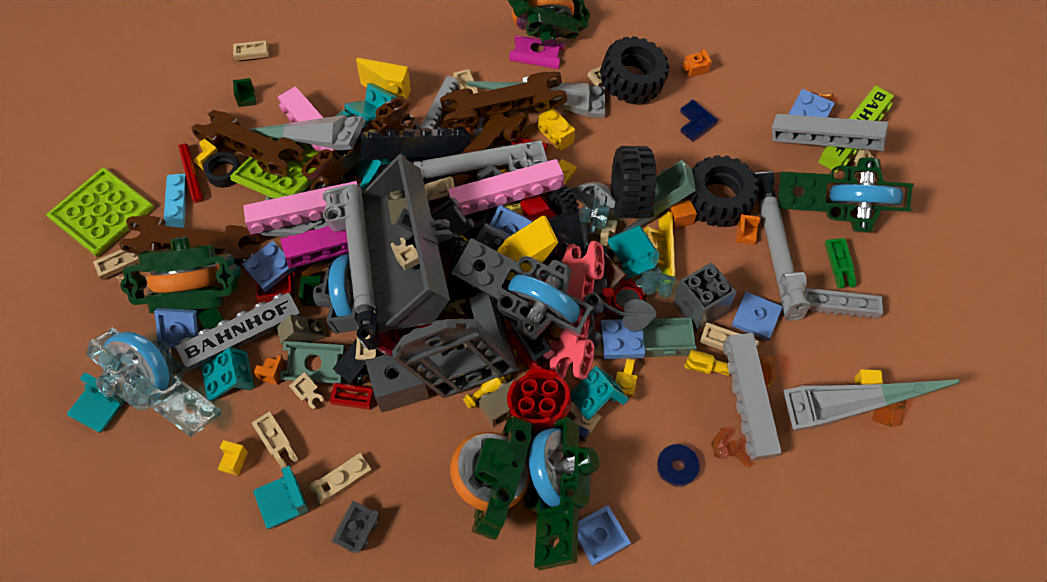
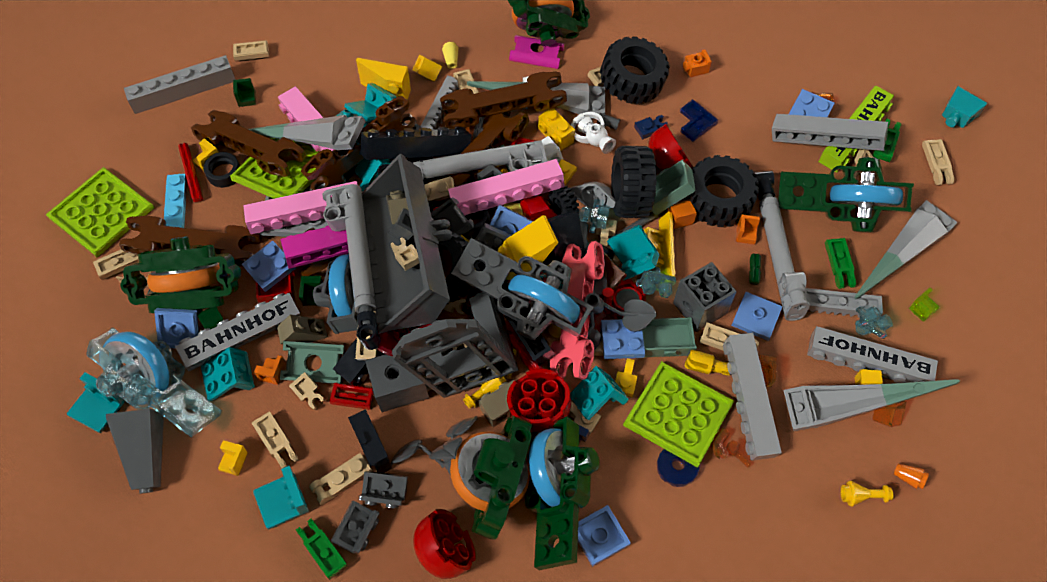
none -> dark grey slope [106,409,164,494]
none -> light grey brick [124,55,236,114]
none -> green hinge [296,518,348,580]
none -> black container [348,409,392,473]
none -> dark grey bracket [359,471,408,508]
none -> dark grey plant [391,416,478,476]
none -> yellow panel [412,54,442,81]
none -> red cylinder [413,509,476,579]
none -> light yellow cone [442,42,459,69]
none -> white panel [541,136,563,163]
none -> white piece [571,112,616,154]
none -> dark grey pin [597,112,620,130]
none -> lime tile [623,361,734,468]
none -> dark blue plate [634,115,668,140]
none -> red cylinder [648,124,693,171]
none -> dark green piece [749,253,761,285]
none -> light grey brick [807,326,938,383]
none -> yellow piece [841,480,893,507]
none -> light grey plate [855,200,958,299]
none -> clear light blue hips [855,306,893,339]
none -> green hinge [872,118,901,163]
none -> orange cone [893,463,929,489]
none -> clear neon green panel [909,287,939,322]
none -> tan hinge [922,139,954,185]
none -> teal torso [942,86,987,128]

